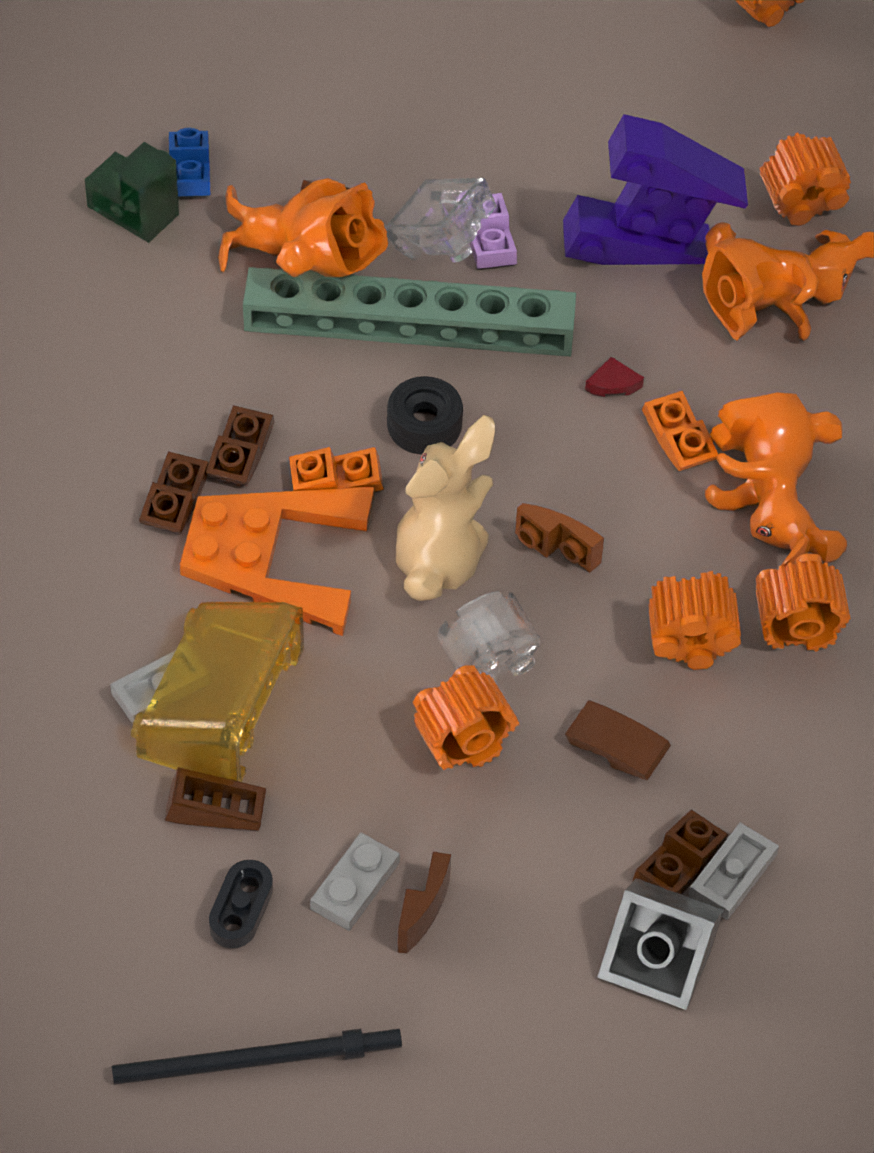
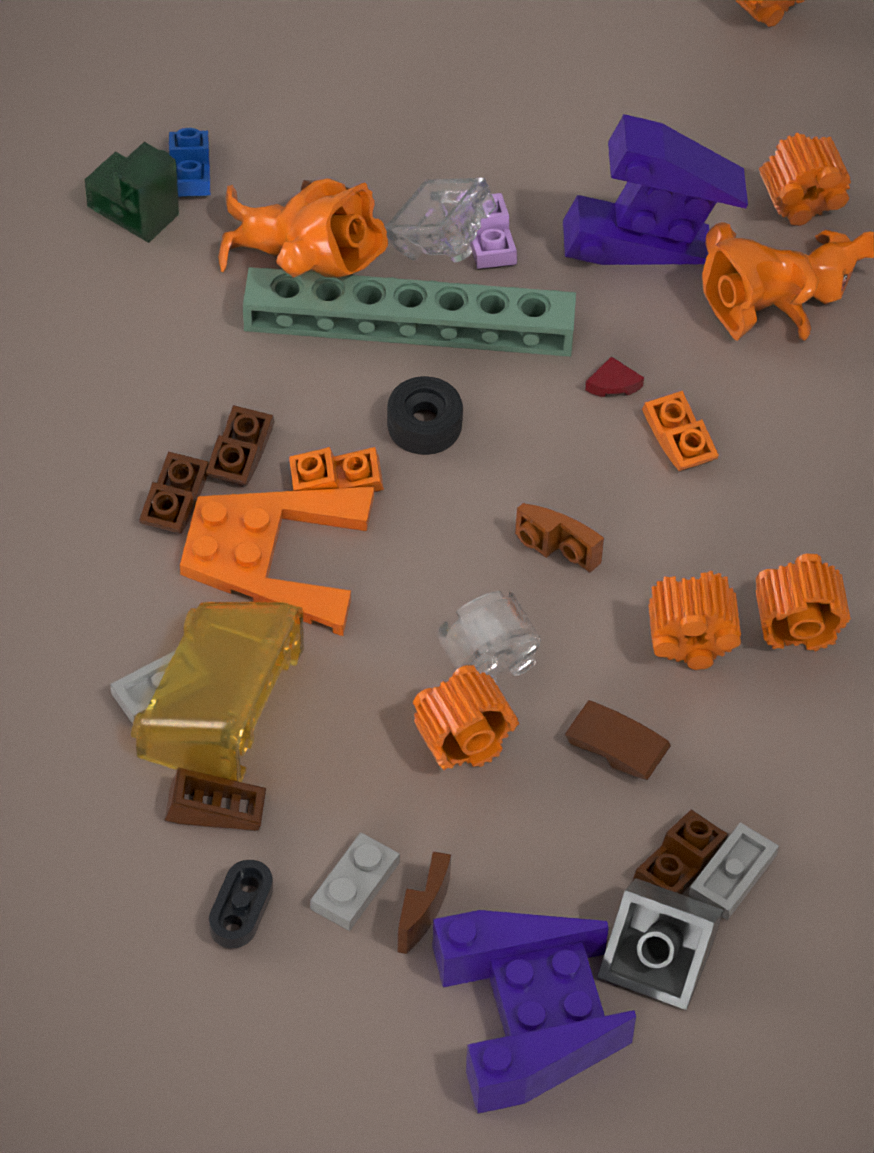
black bar [112,1028,402,1085] -> none
tan animal [396,415,495,601] -> none
orange animal [705,392,847,567] -> none
none -> dark purple wedge [432,910,636,1114]

